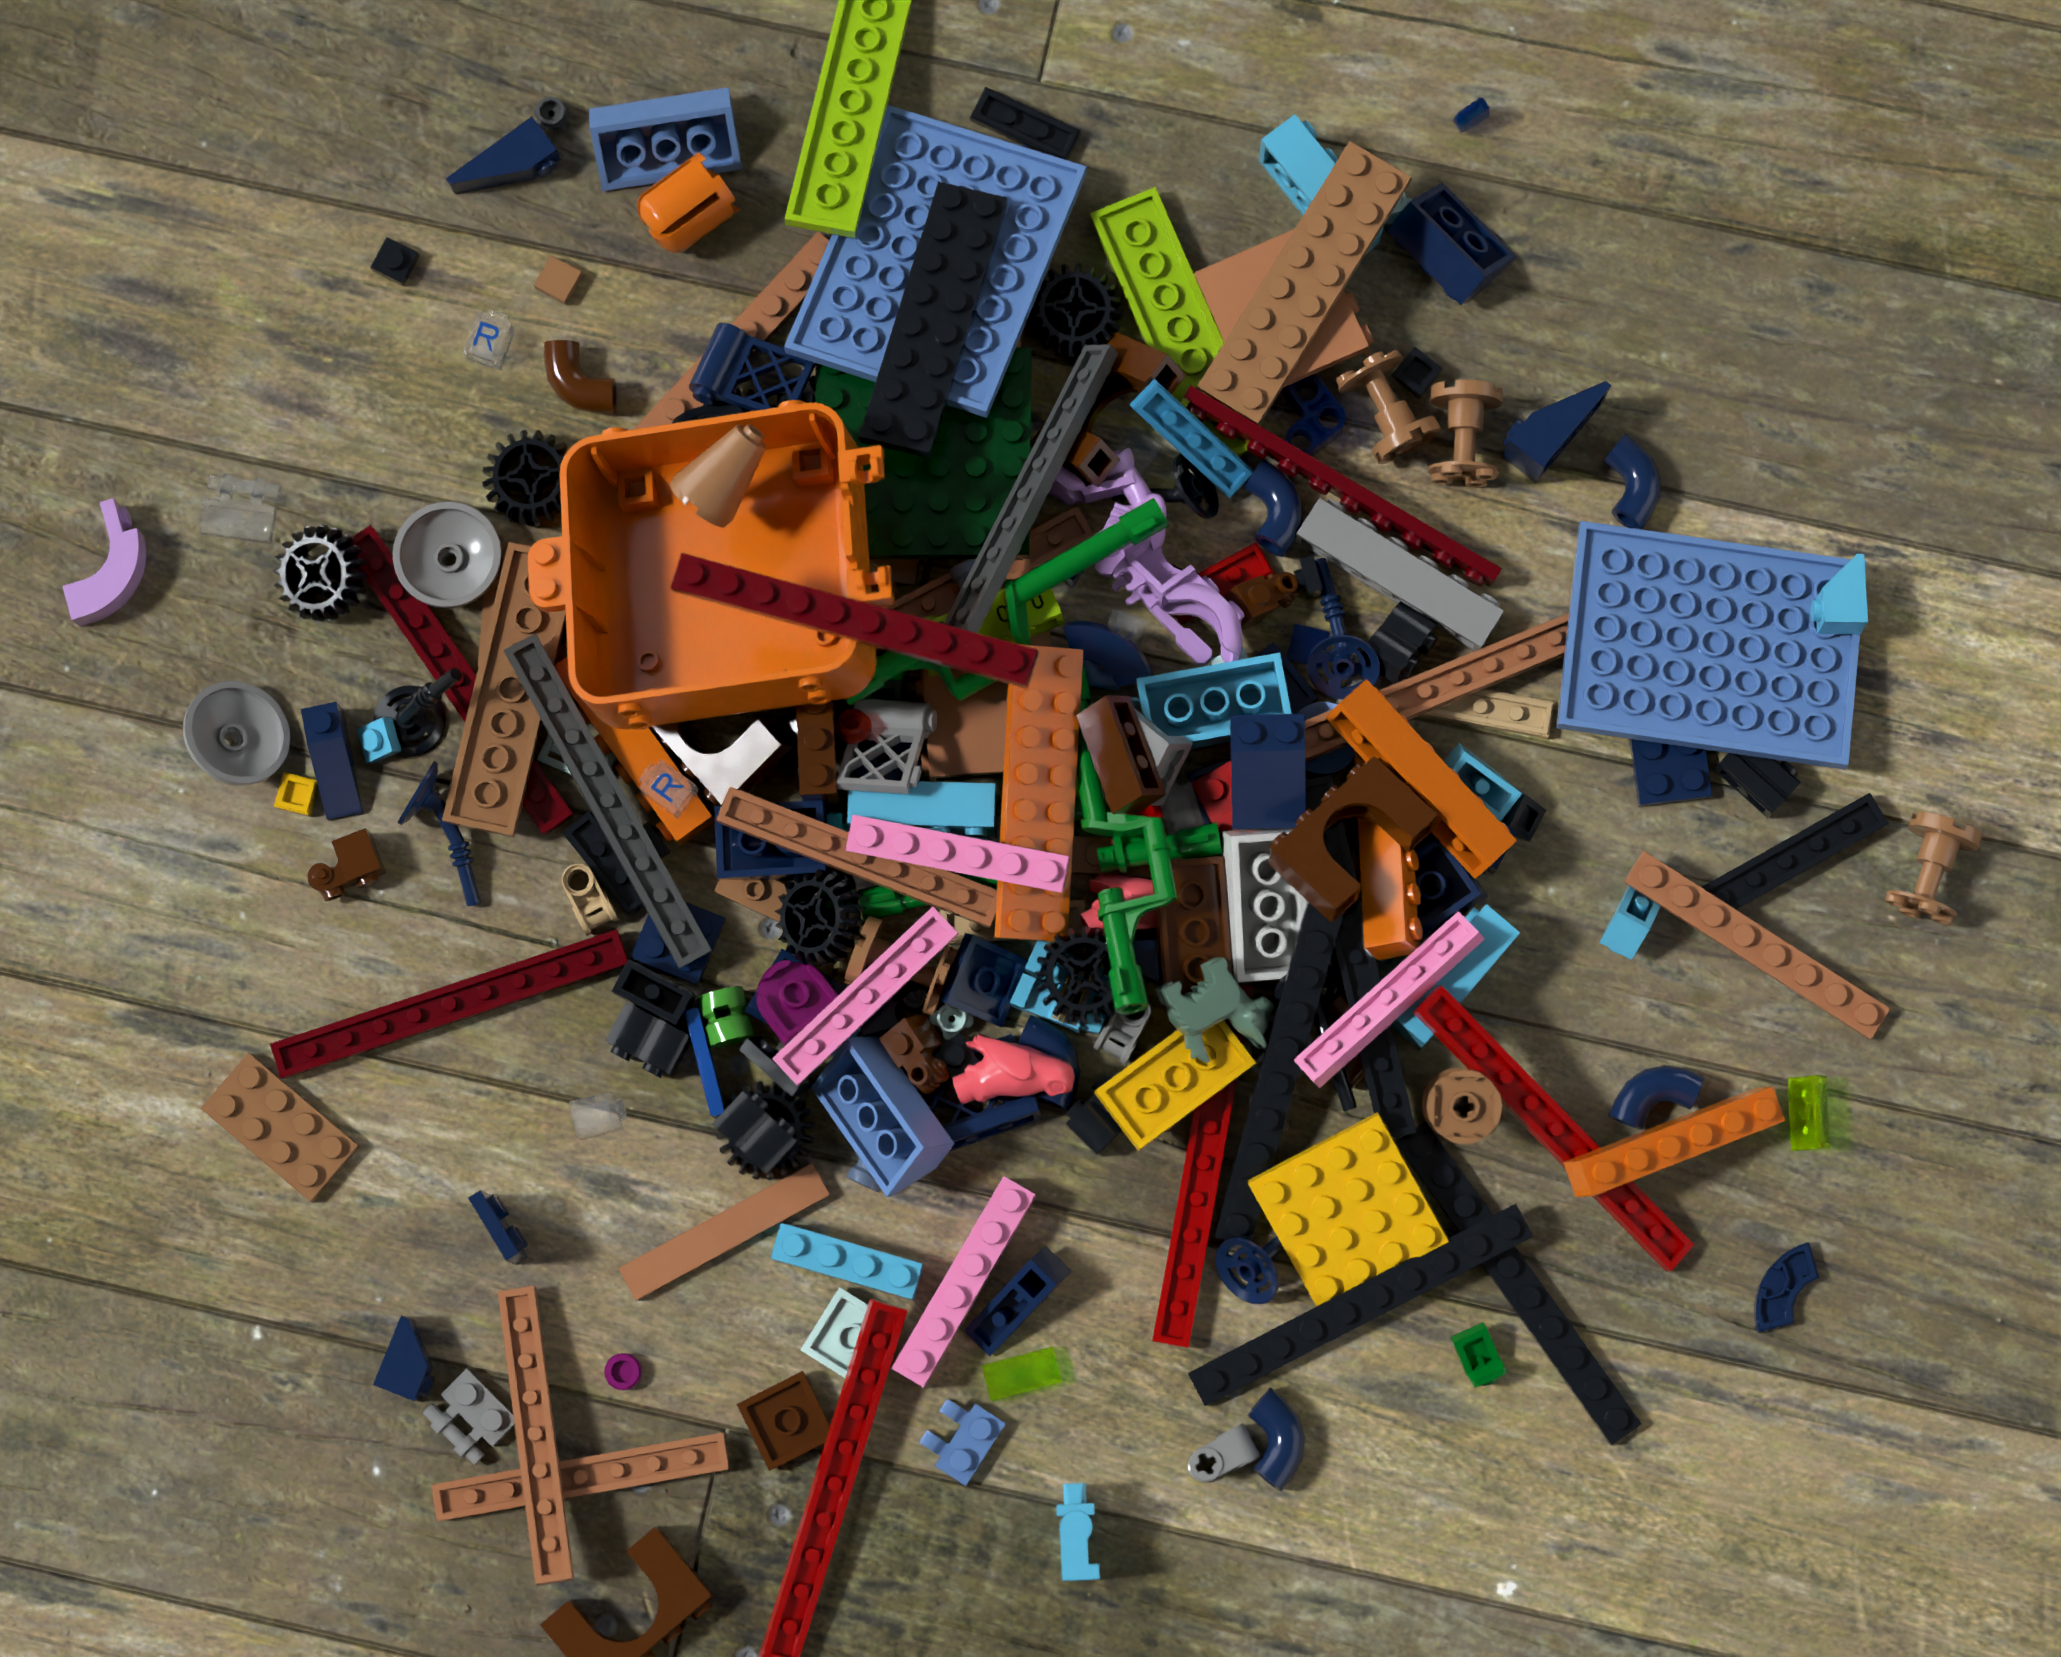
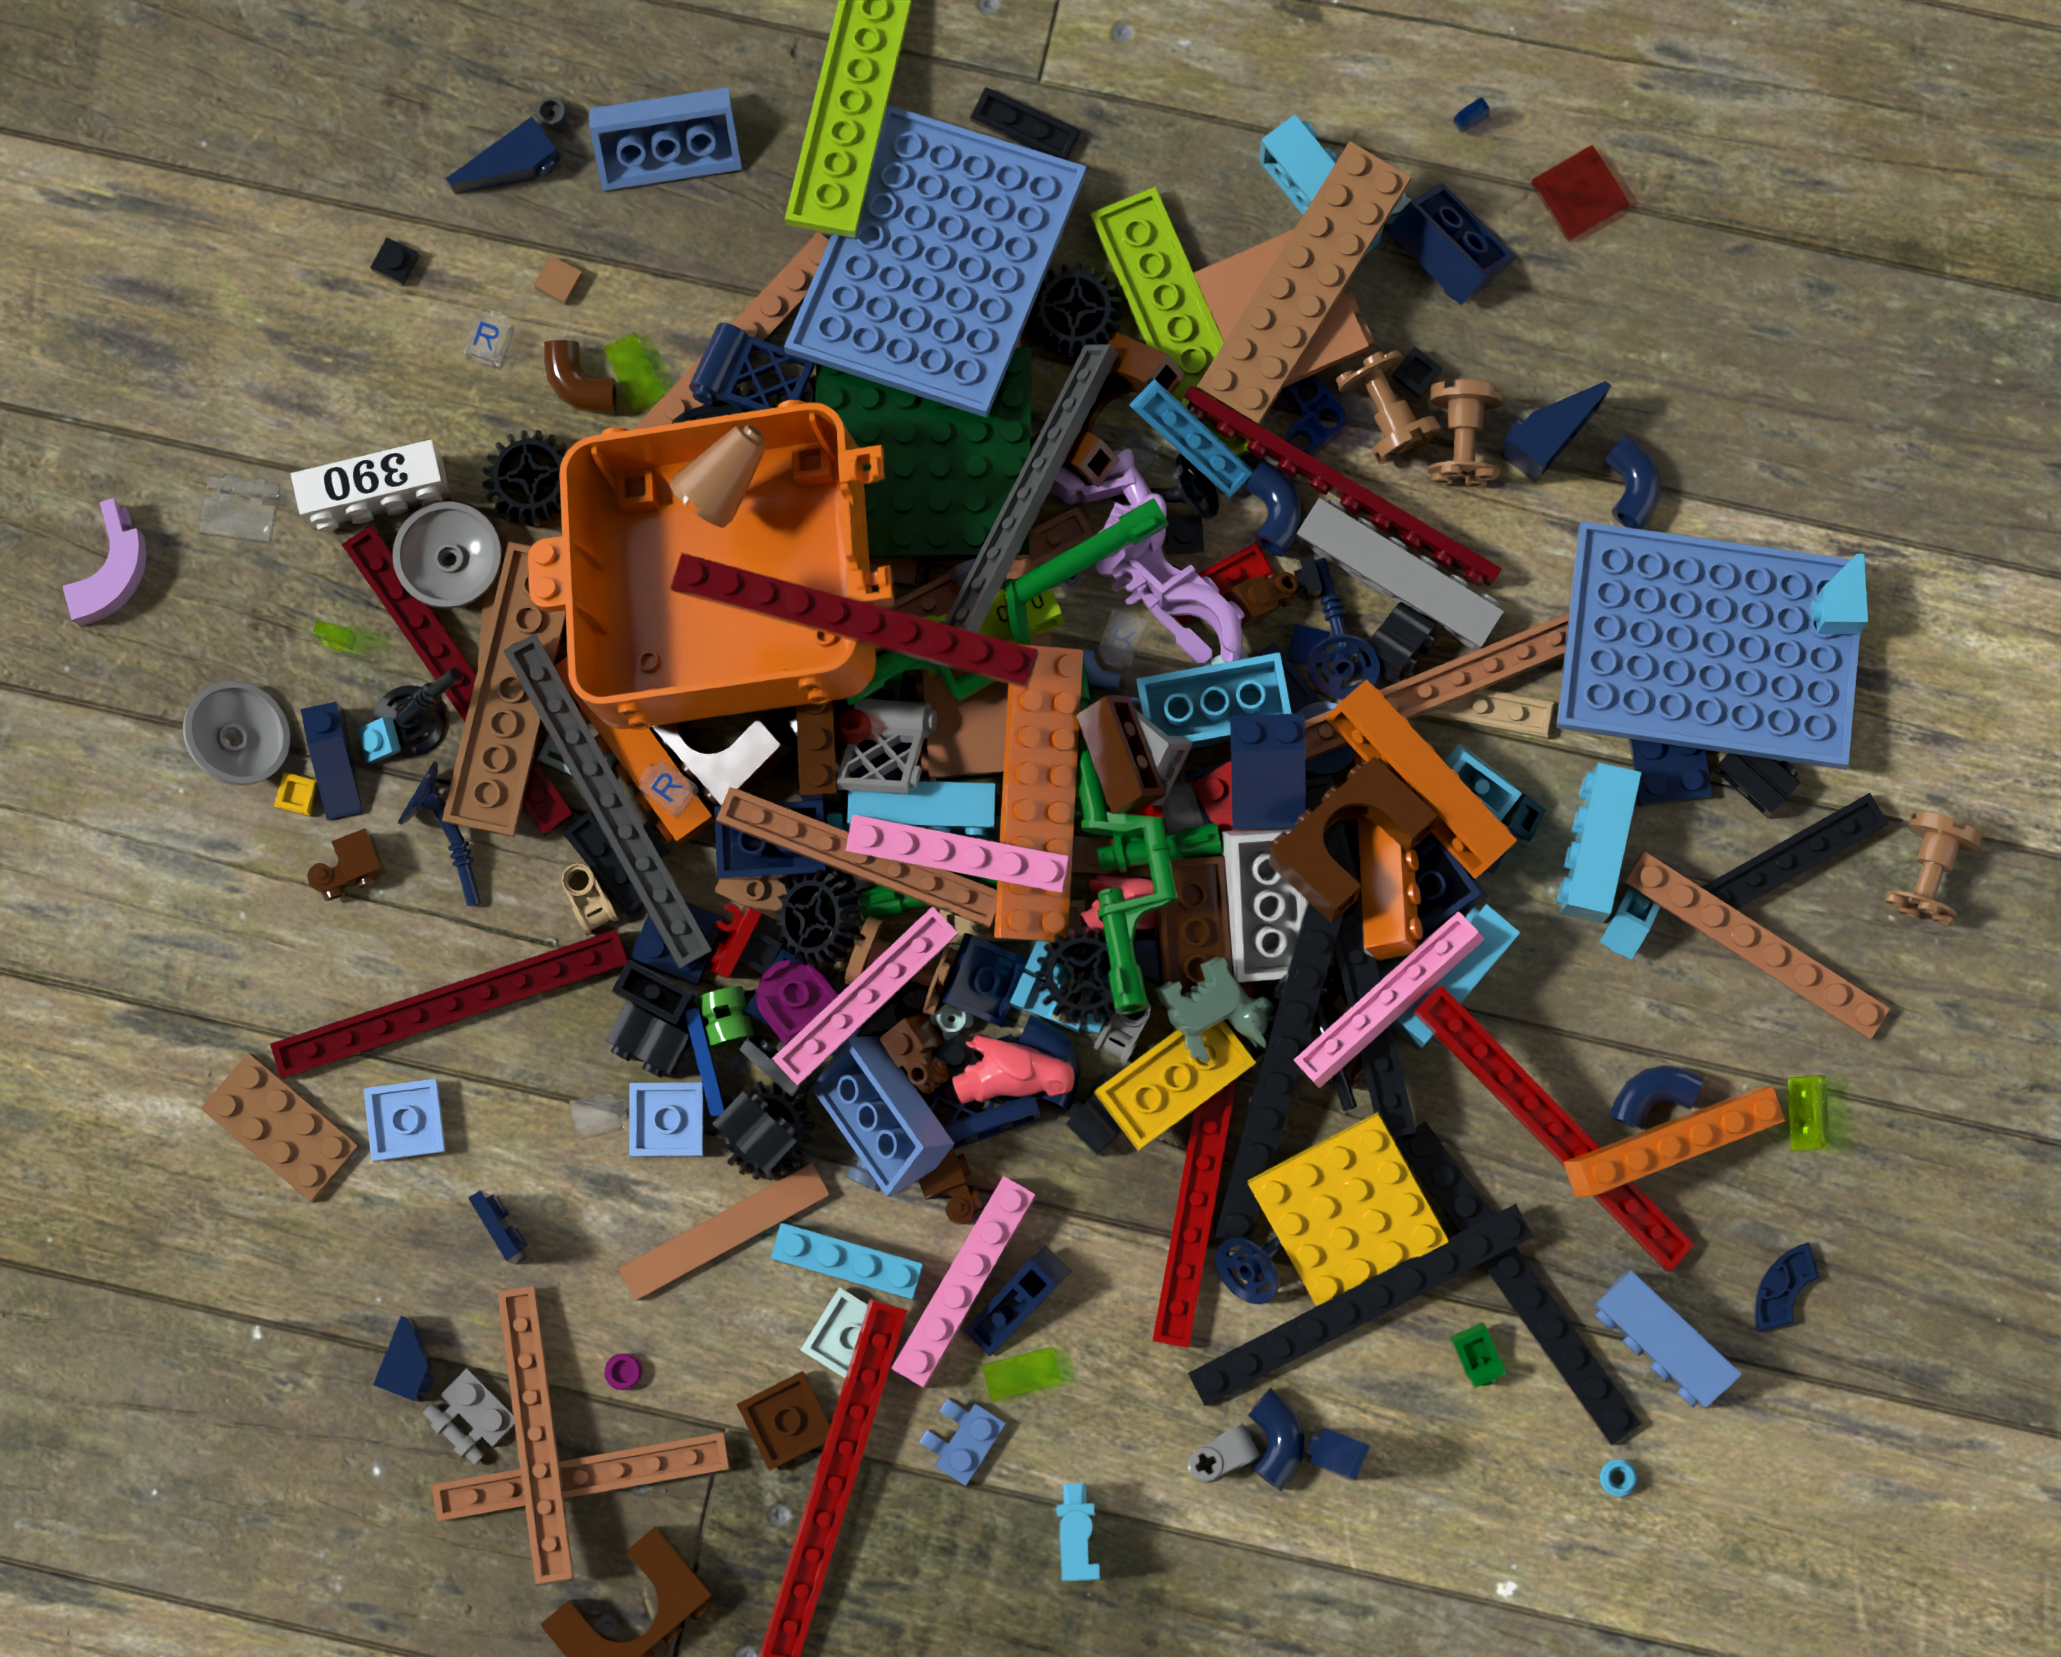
black gear [273,525,370,622] -> none
orange cylinder [636,152,740,253] -> none
black plate [859,181,1008,459] -> none
dark blue tile [1063,621,1153,686] -> none
medium nougat piece [1421,1068,1502,1144] -> none
none -> white brick [290,439,451,532]
none -> clear neon green plate [312,620,357,652]
none -> light blue plate [363,1079,446,1162]
none -> clear neon green plate [603,332,665,413]
none -> light blue plate [629,1082,704,1157]
none -> red plate [709,904,762,978]
none -> black plate [737,929,784,975]
none -> reddish brown brick [918,1148,983,1225]
none -> black plate [1166,515,1204,555]
none -> dark blue slope [1305,1428,1370,1481]
none -> clear red tile [1531,144,1630,242]
none -> medium azure brick [1556,762,1641,923]
none -> medium blue slope [1593,1270,1742,1408]
none -> medium azure plate [1599,1459,1637,1497]

